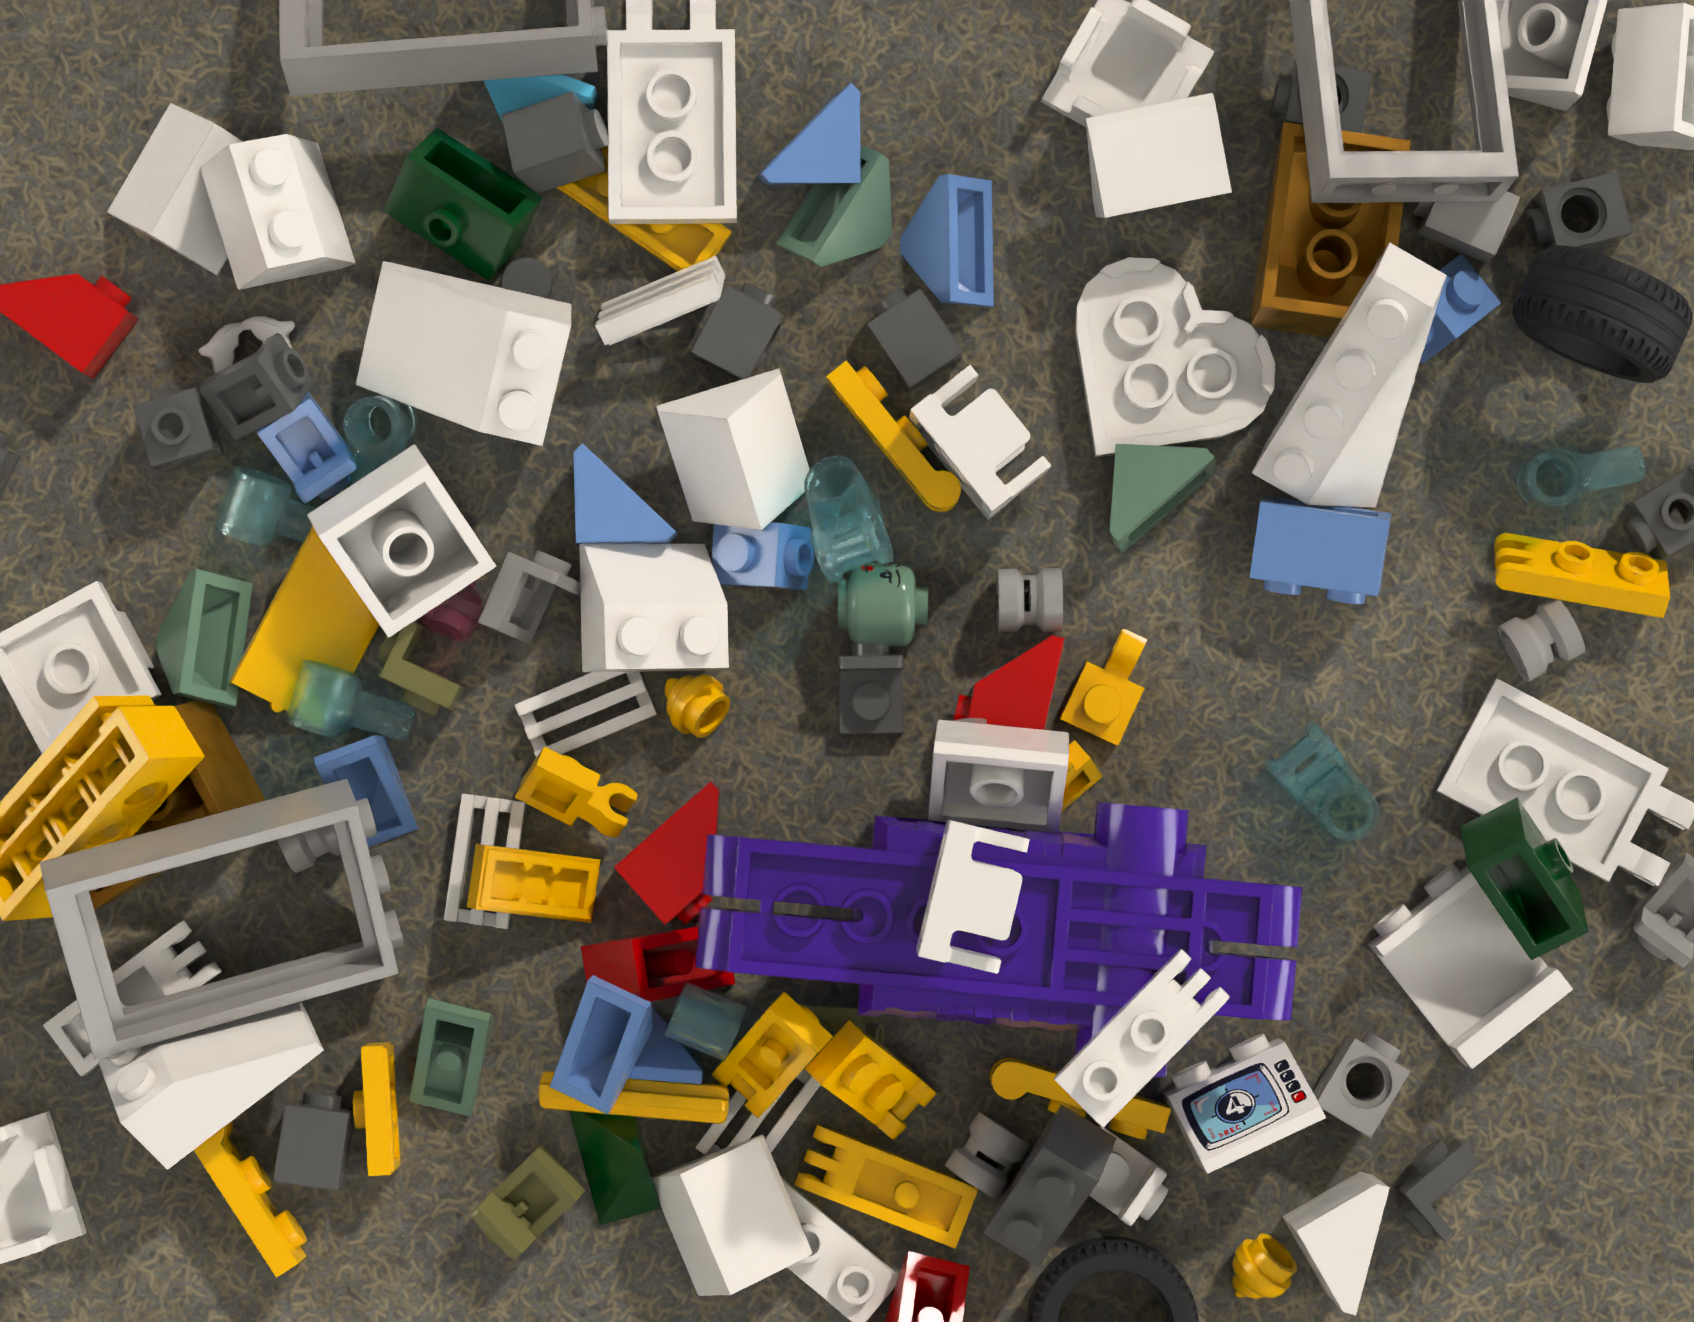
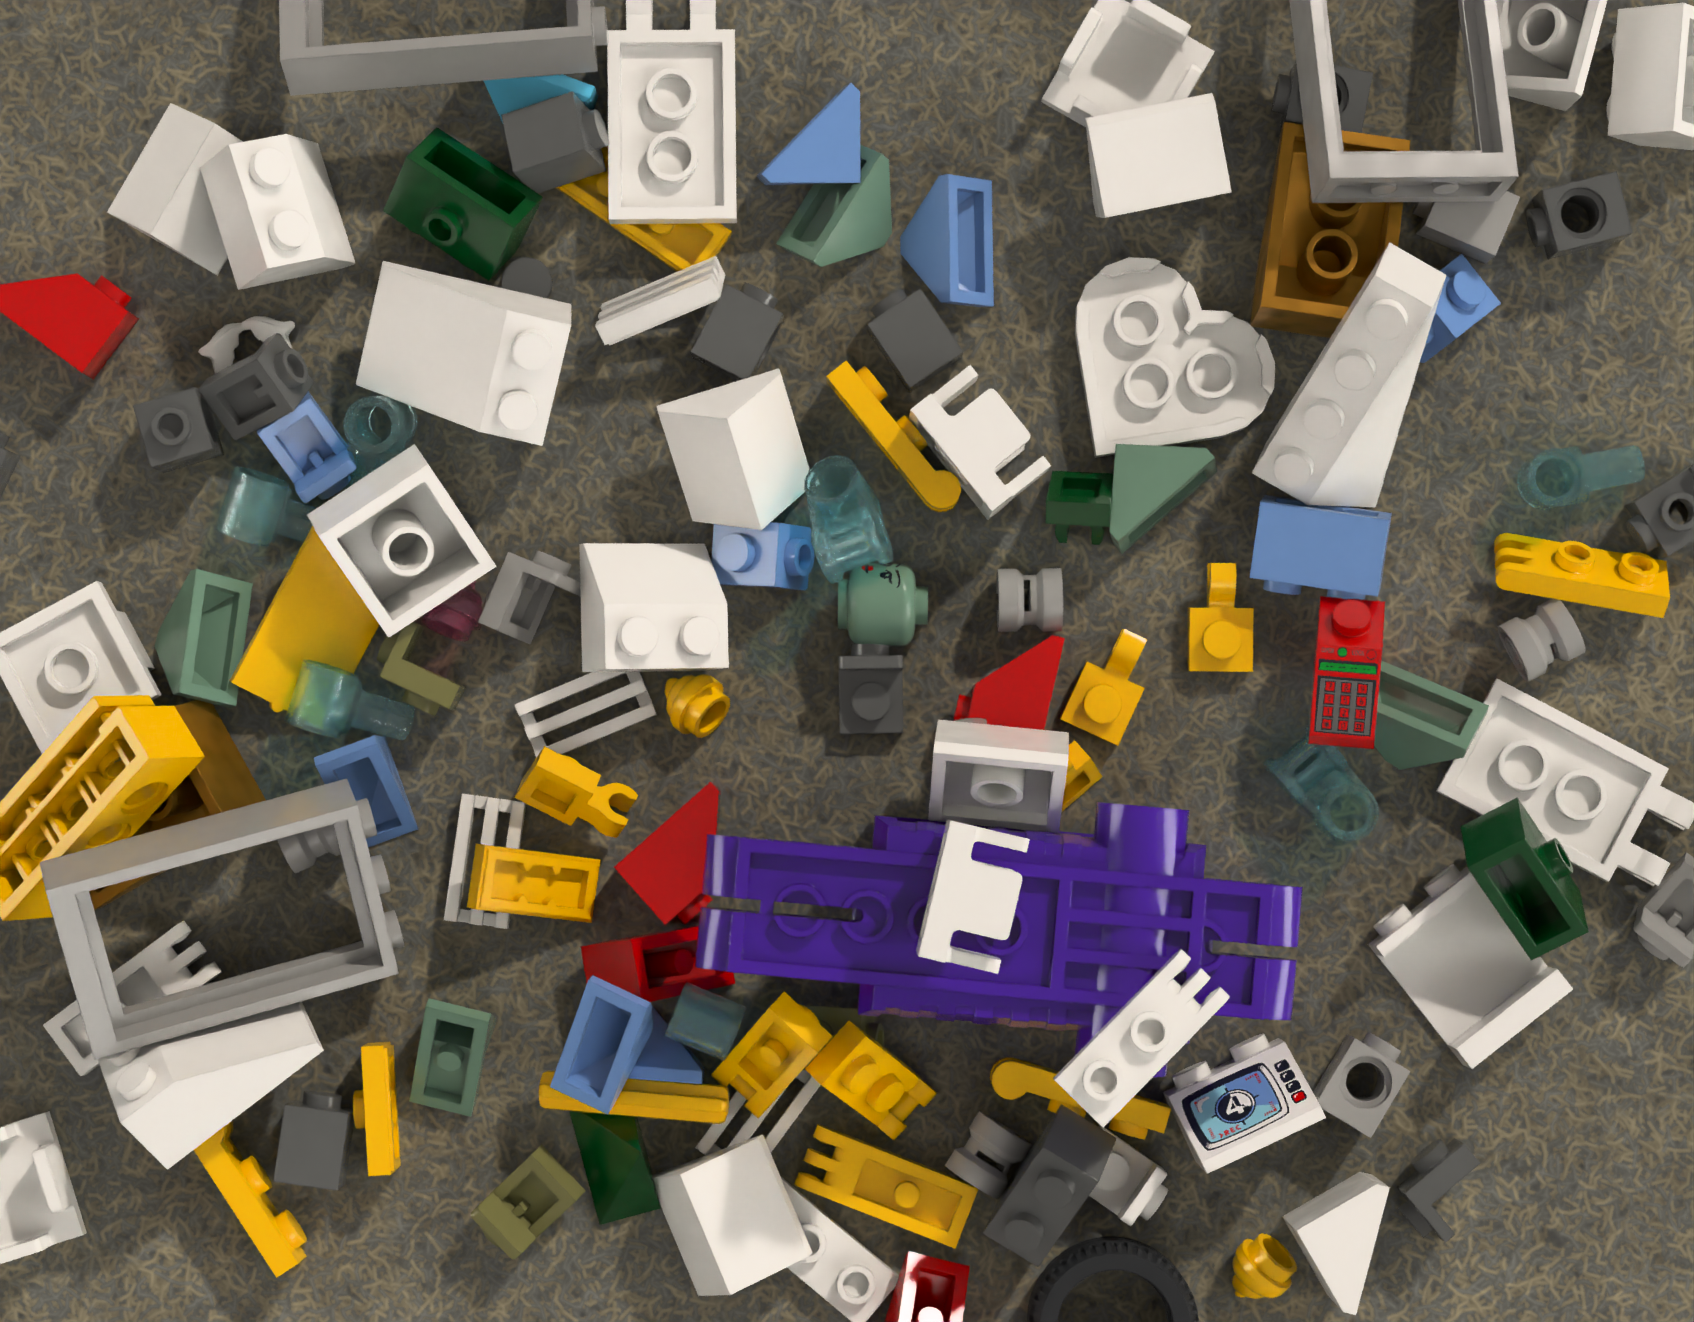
medium blue slope [573,443,678,545] -> none
black tyre [1512,245,1693,383] -> none
none -> dark green tile [1046,471,1113,545]
none -> yellow plate [1188,563,1254,672]
none -> red slope [1308,596,1385,749]
none -> sand green slope [1374,661,1489,770]

